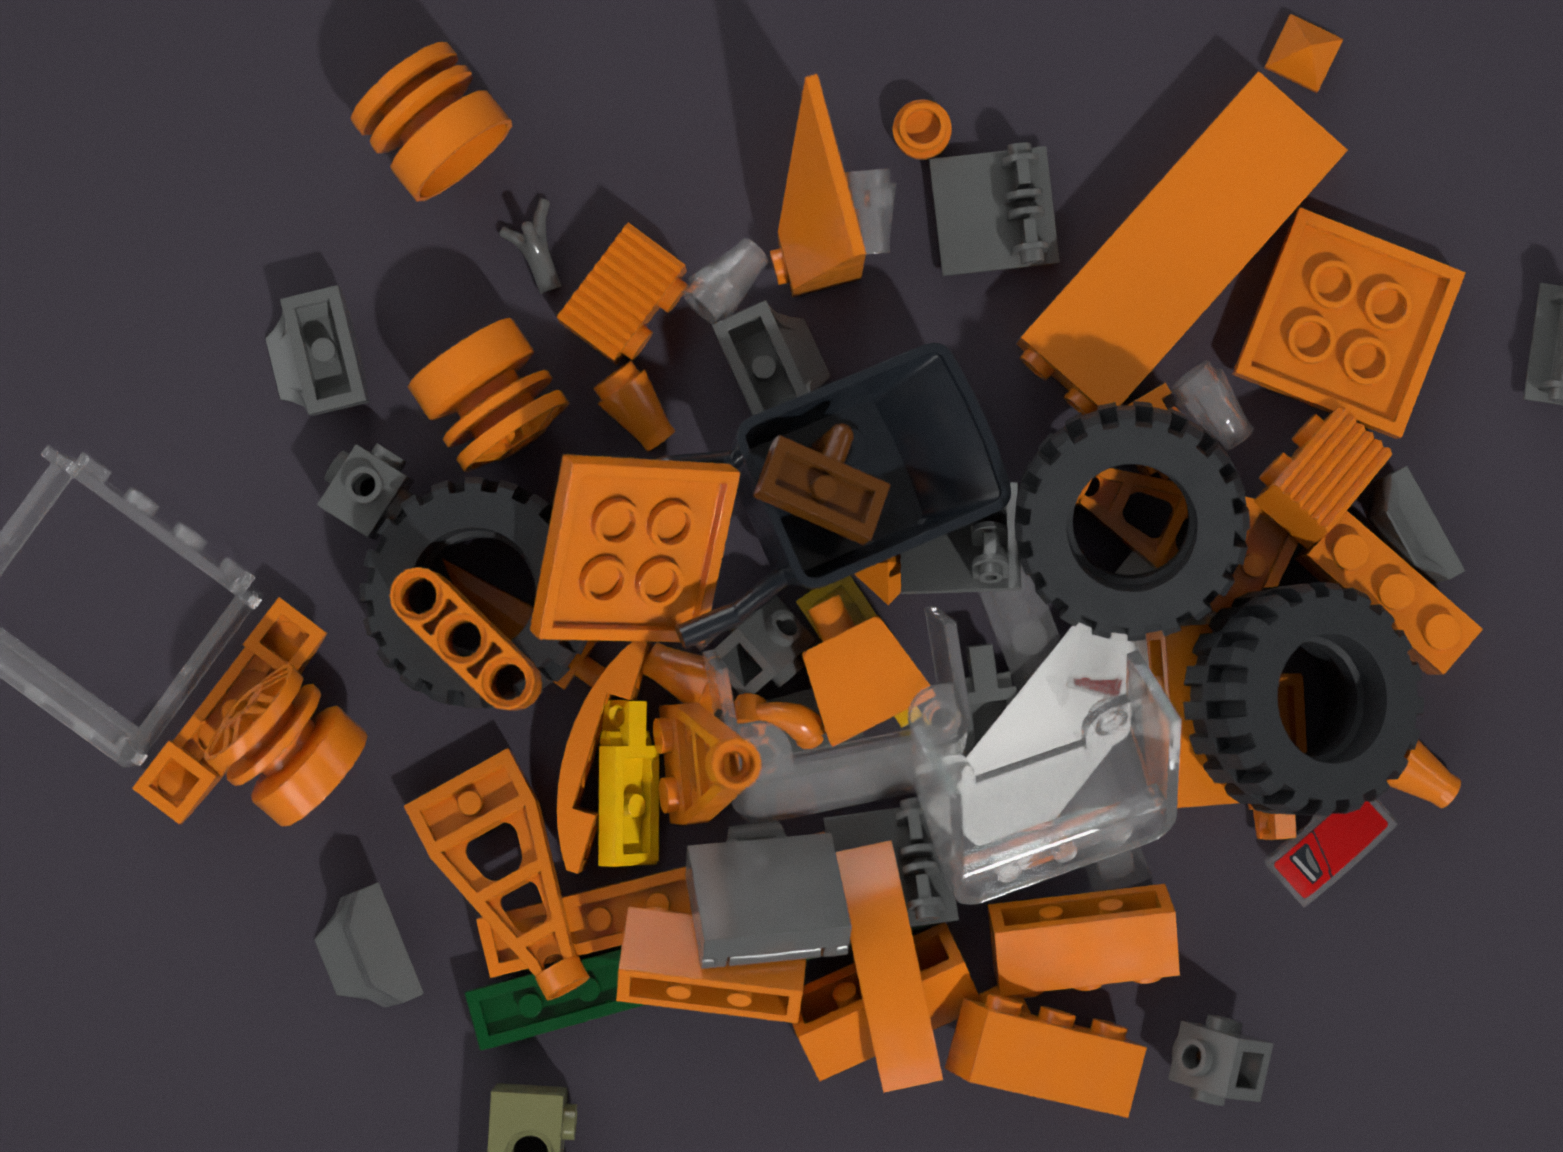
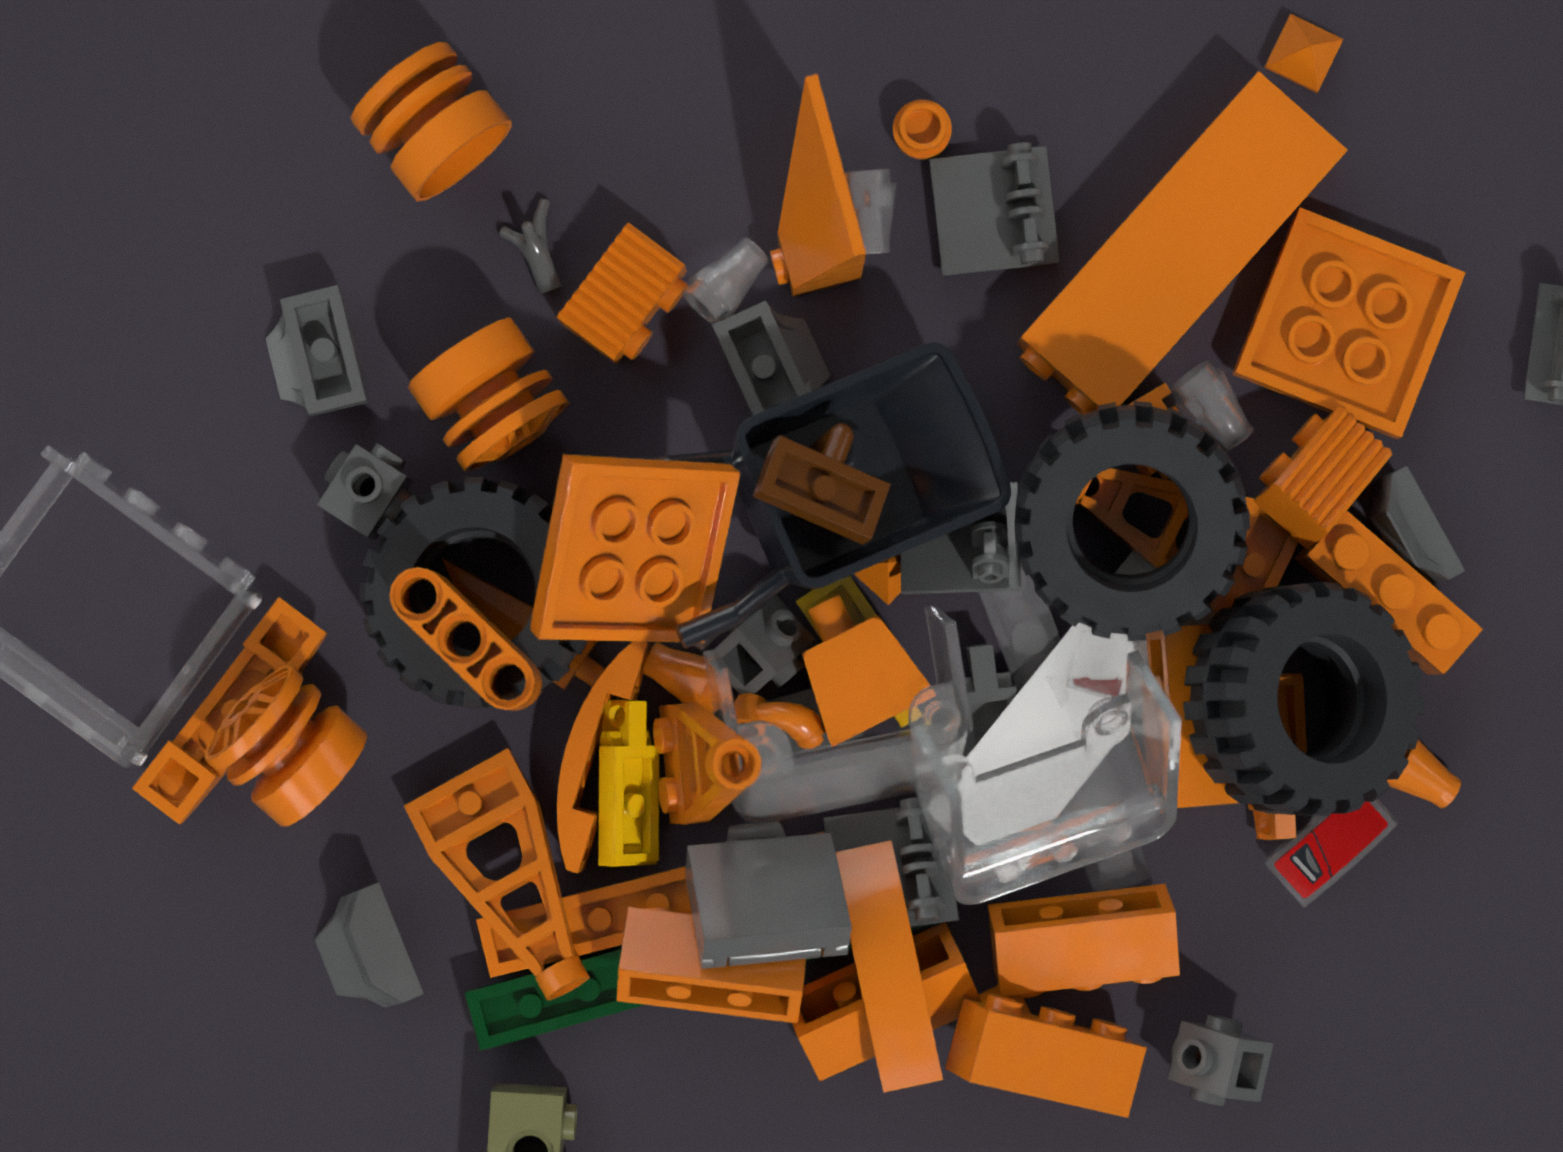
orange cone [593,361,675,452] -> none

